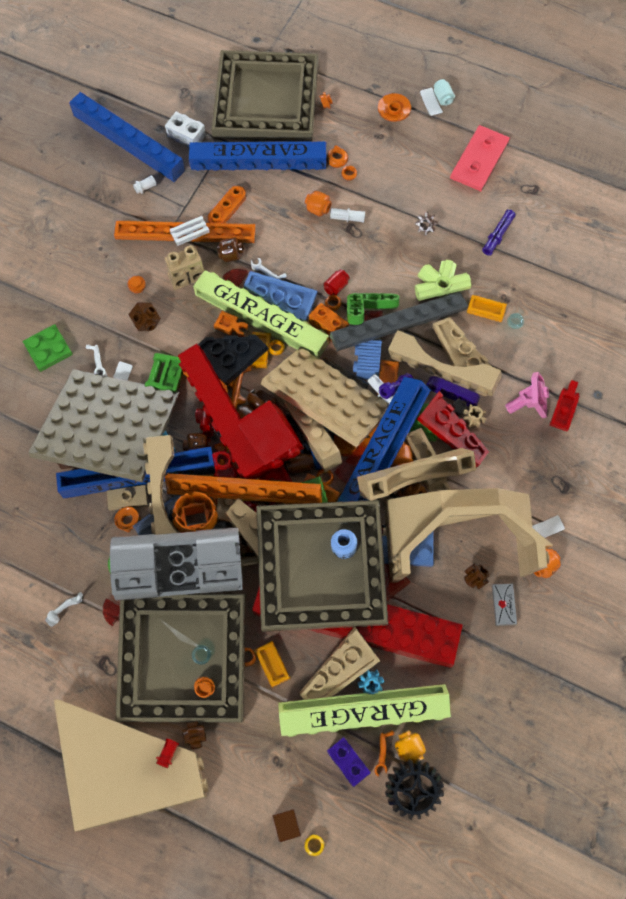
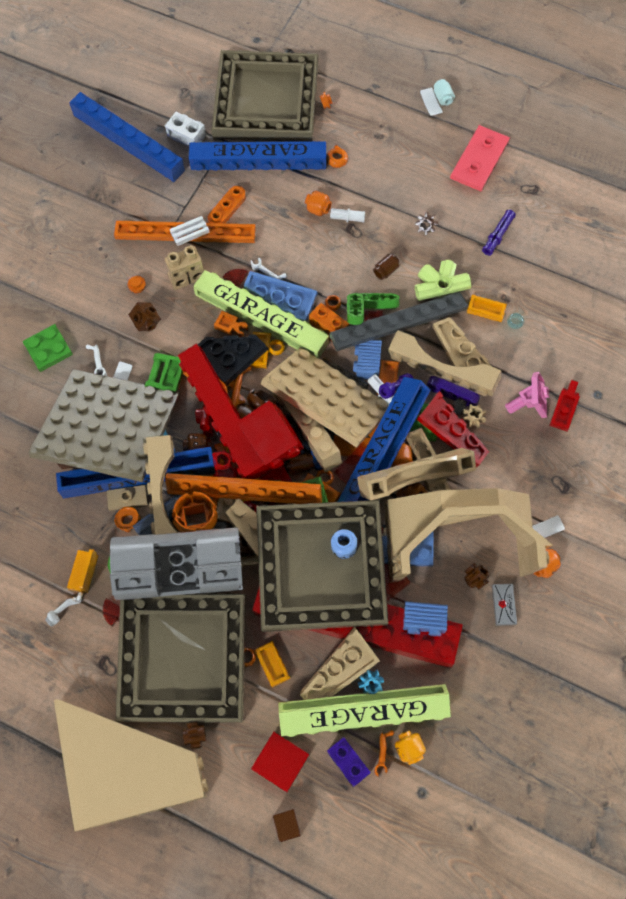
white pin [133,175,156,194] -> none
red pin [156,738,179,769] -> none
clear light blue piece [191,645,211,665] -> none
orange plate [194,677,215,698] -> none
reddish brown head [217,237,244,262] -> none
yellow piece [304,835,325,856] -> none
red brick [324,269,350,296] -> none
orange piece [341,166,357,180] -> none
orange dish [378,93,411,122] -> none
black gear [385,758,444,820] -> none
none -> light orange panel [67,549,99,594]
none -> red tile [251,732,310,793]
none -> reddish brown brick [373,254,399,280]
none -> medium blue brick [403,601,448,636]

